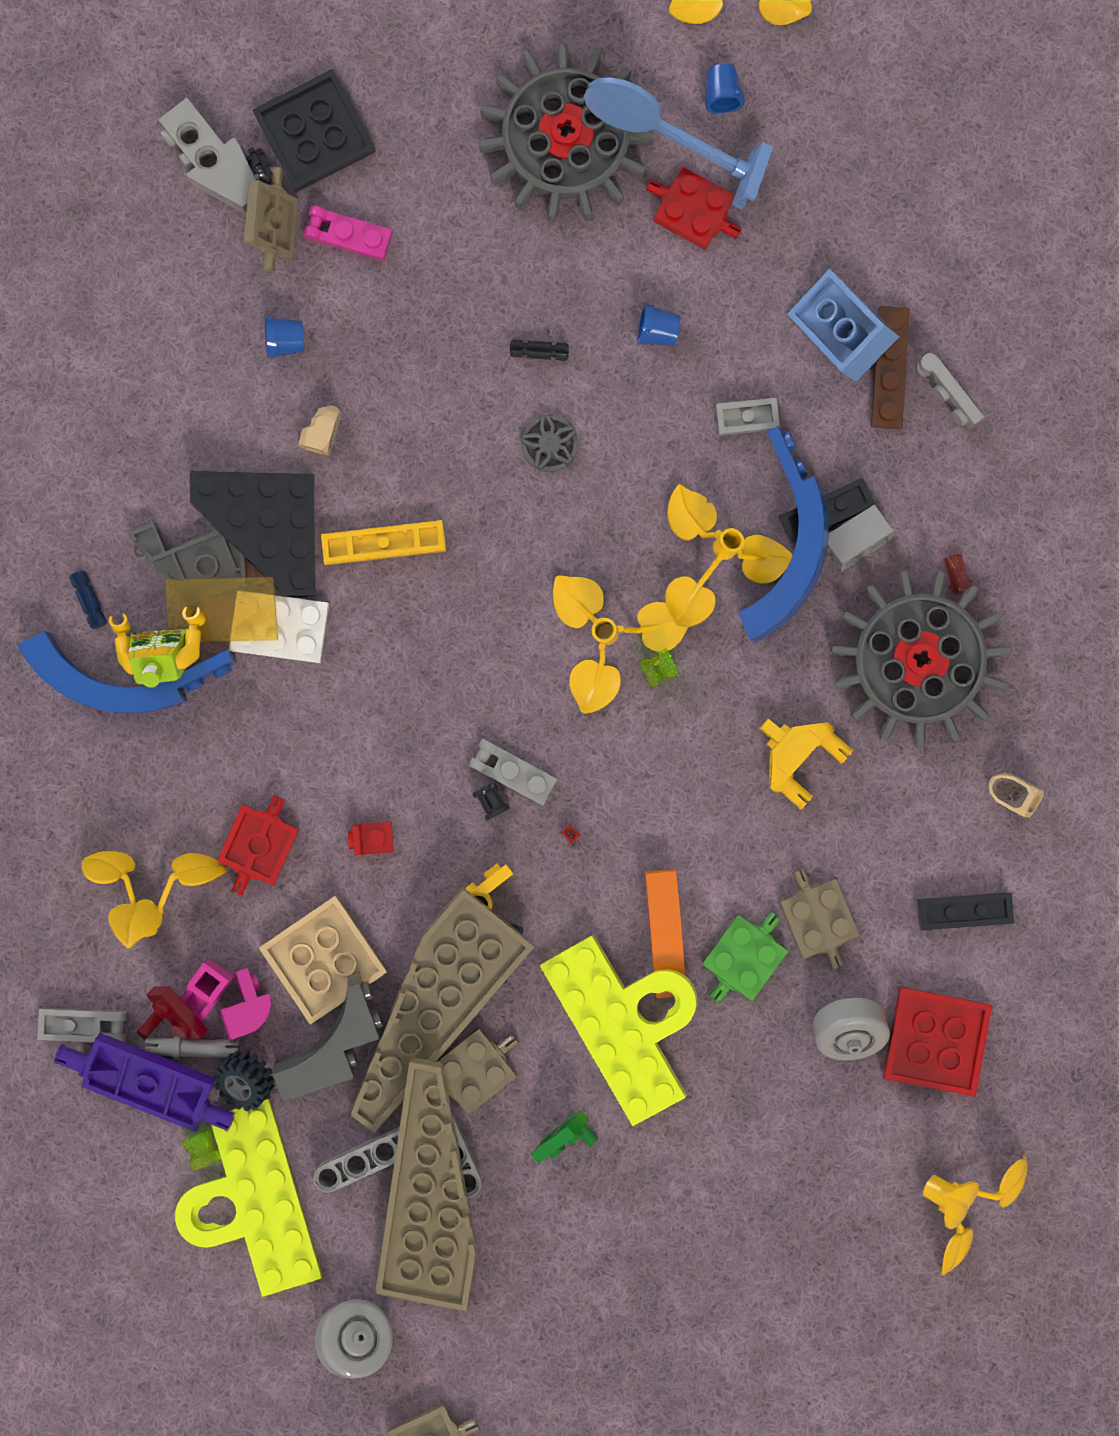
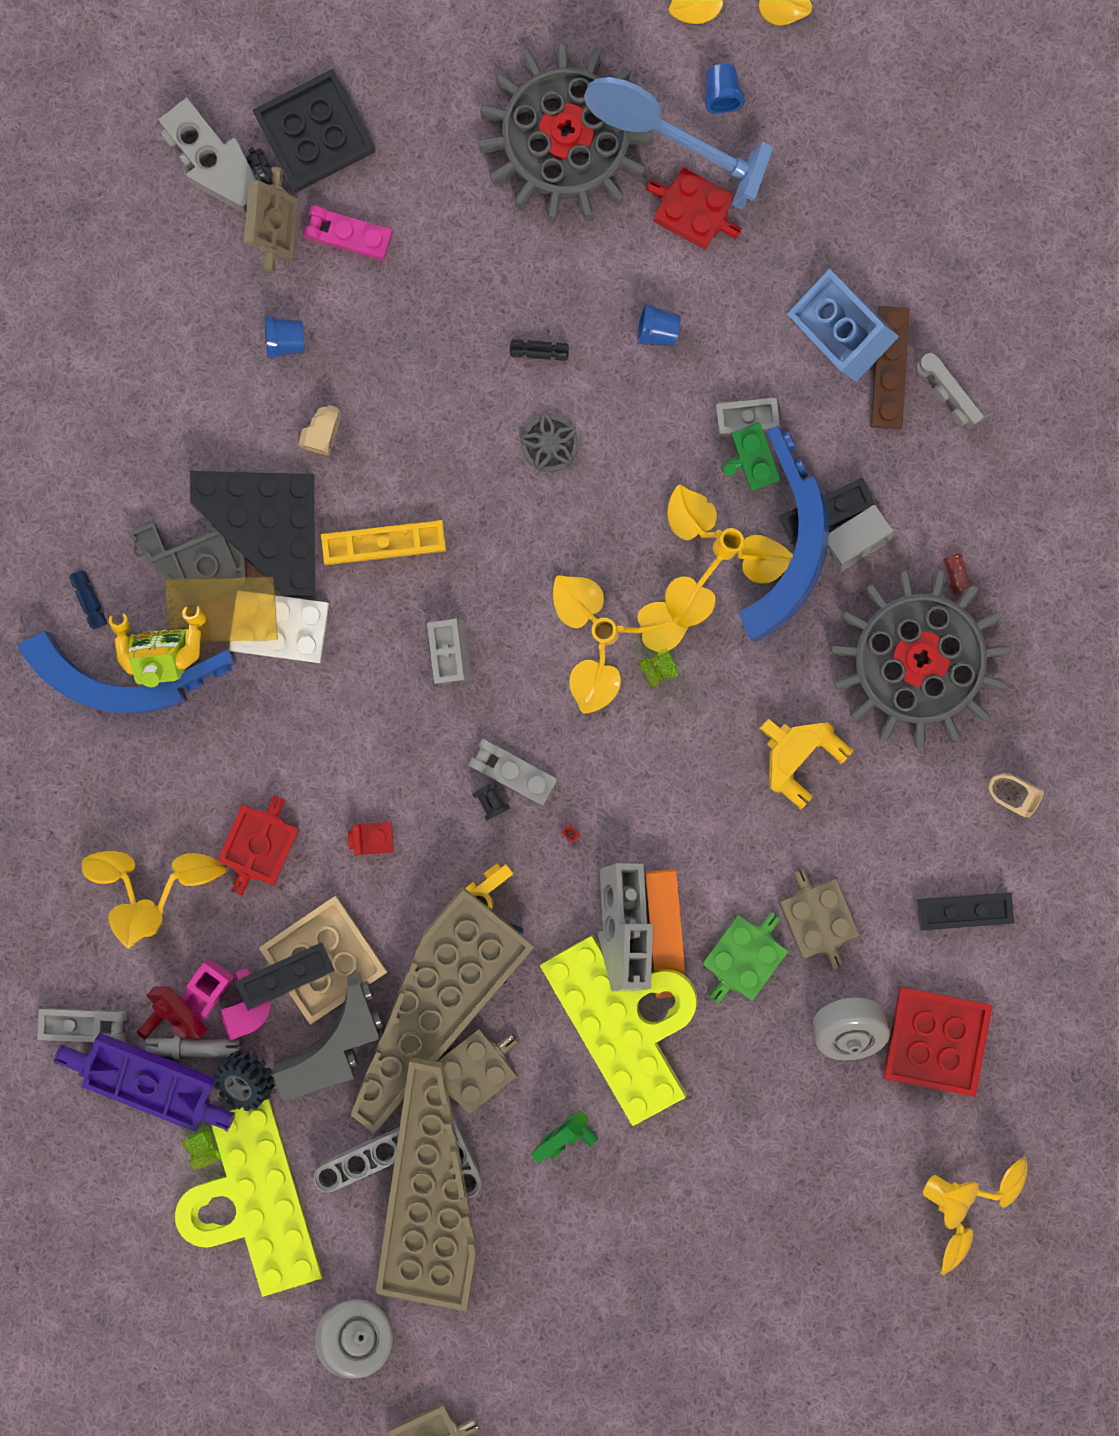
none -> black plate [235,942,335,1011]
none -> light grey hinge [427,618,472,684]
none -> light grey brick [598,863,653,991]
none -> green plate [720,422,780,491]

